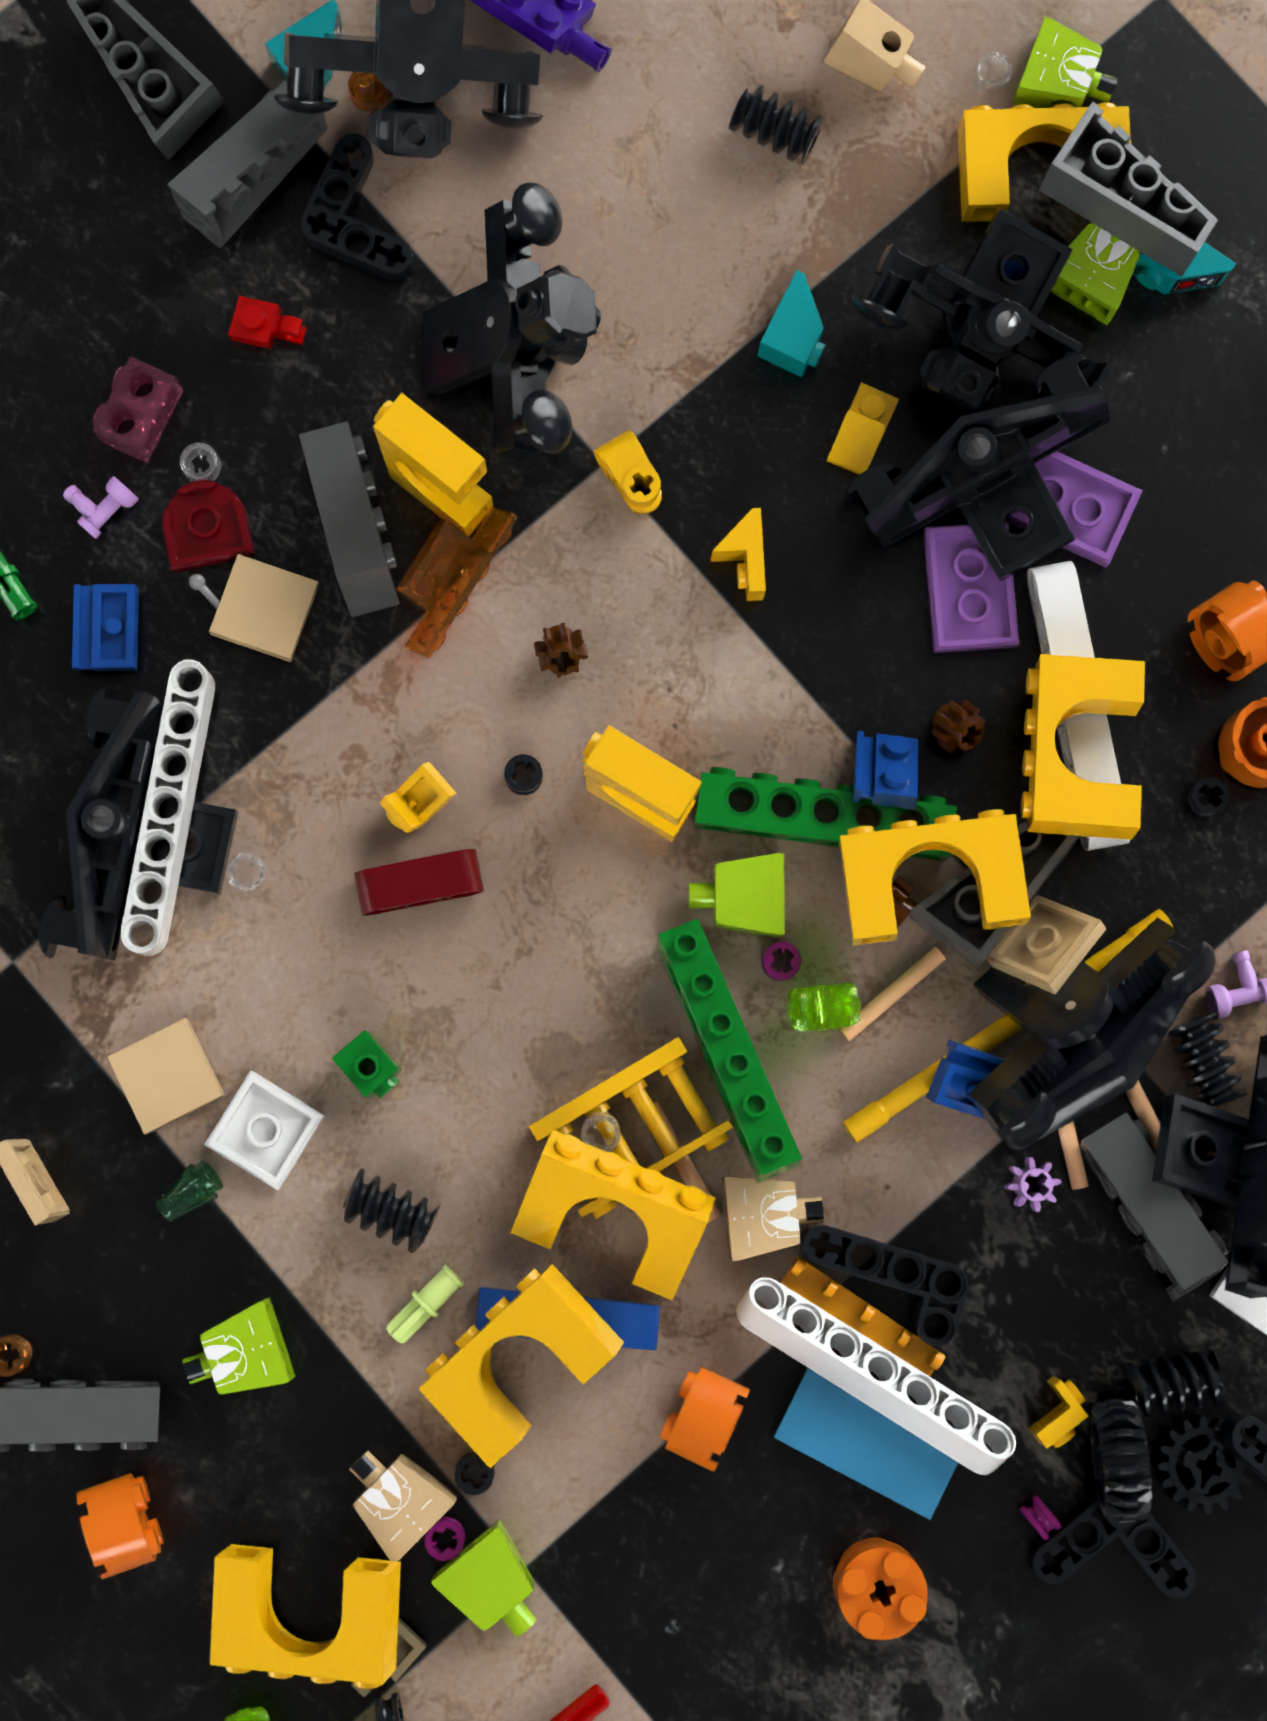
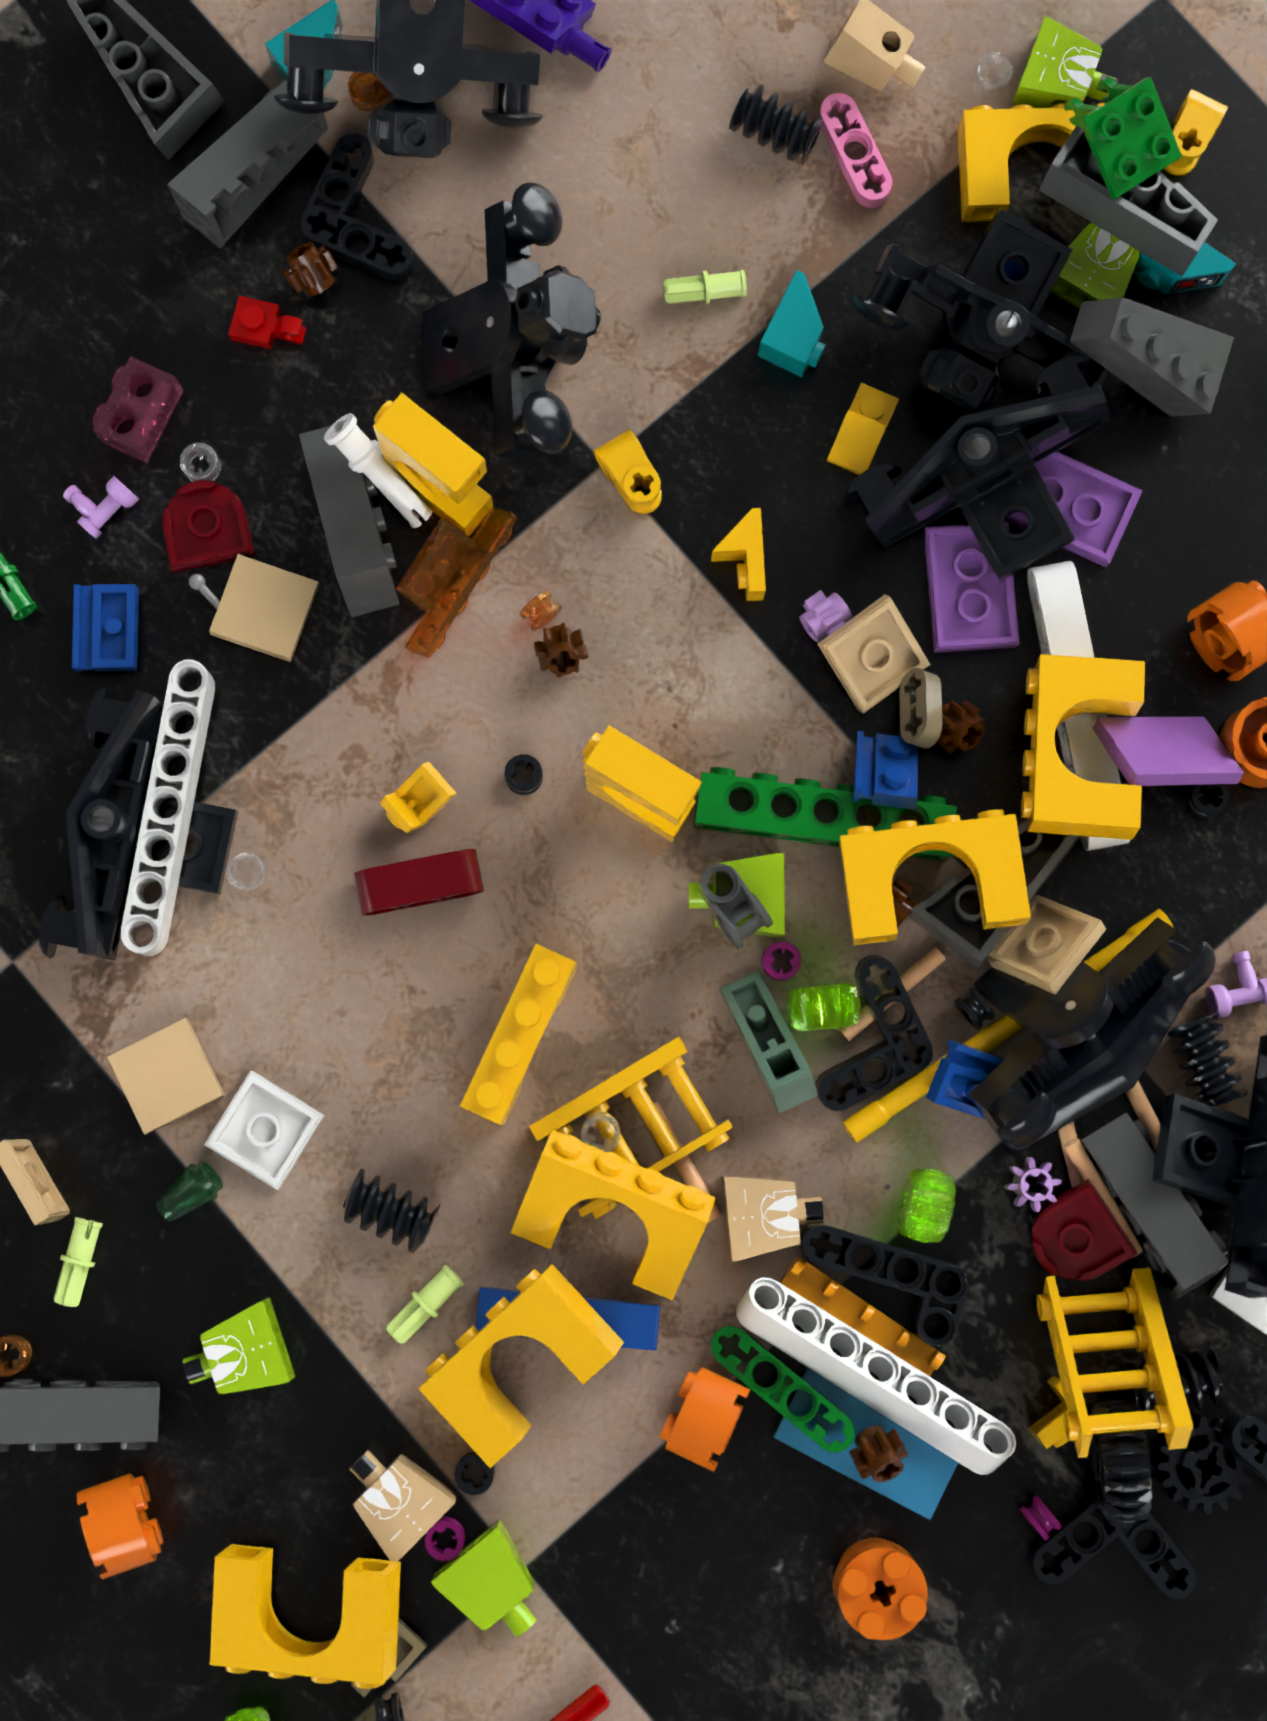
green brick [332,1030,402,1099] -> none
green brick [656,918,802,1183] -> none
none -> yellowish green axle [53,1217,103,1307]
none -> reddish brown gear [283,242,338,296]
none -> white pin [324,413,433,528]
none -> yellow arch [460,944,577,1125]
none -> clear orange bush [519,591,562,631]
none -> yellowish green axle [663,270,747,304]
none -> dark grey piece [698,864,773,949]
none -> green beam [711,1326,855,1453]
none -> sand green slope [720,971,818,1114]
none -> lavender gear [799,590,852,642]
none -> black beam [815,954,933,1111]
none -> tan tile [817,594,931,714]
none -> bright pink beam [819,93,892,208]
none -> reddish brown gear [849,1425,908,1483]
none -> clear neon green gear [898,1168,956,1243]
none -> dark tan beam [899,668,942,749]
none -> black bush [954,988,996,1031]
none -> dark red tile [1031,1178,1137,1282]
none -> yellow fence [1037,1268,1193,1458]
none -> green plate [1064,77,1182,199]
none -> light nougat bar [1064,1138,1143,1258]
none -> dark grey wedge [1070,297,1234,417]
none -> medium lavender tile [1092,716,1244,786]
none -> yellow piece [1164,89,1228,176]

